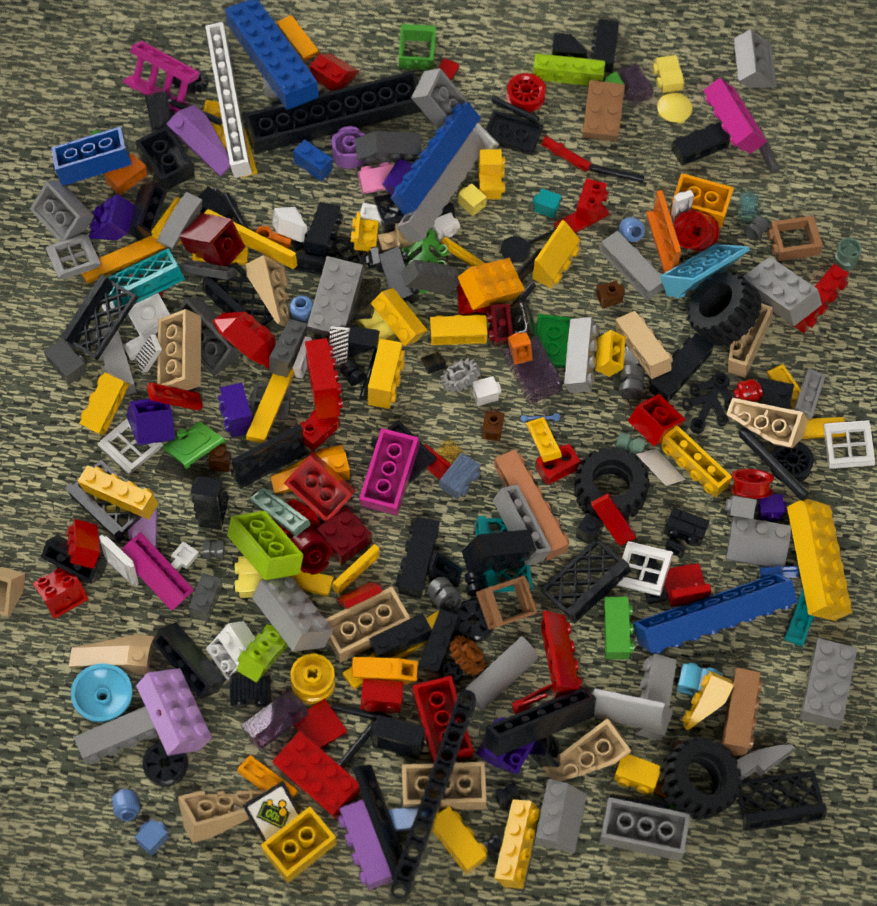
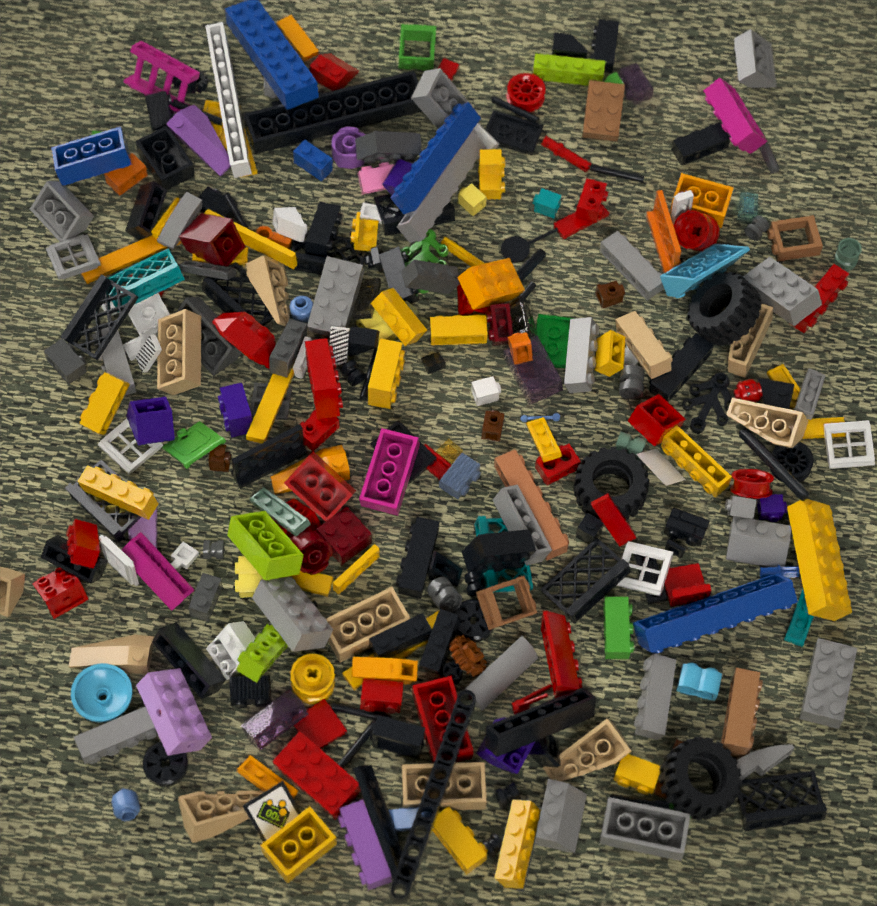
dark purple slope [89,194,135,241] -> none
medium blue brick [135,819,169,856] -> none
red tile [146,382,203,411] -> none
clear smoke tile [155,454,216,485] -> none
black wedge [191,476,230,530] -> none
red tile [335,582,382,609] -> none
tan slope [377,223,416,253] -> none
white brick [431,213,460,243] -> none
light grey gear [440,358,481,393] -> none
yellow slope [533,220,581,289] -> none
light grey brick [593,688,673,734] -> none
medium blue head [619,217,645,242] -> none
light yellow brick [652,55,684,93] -> none
light yellow dish [657,93,692,124] -> none
yellow slope [682,670,734,730] -> none

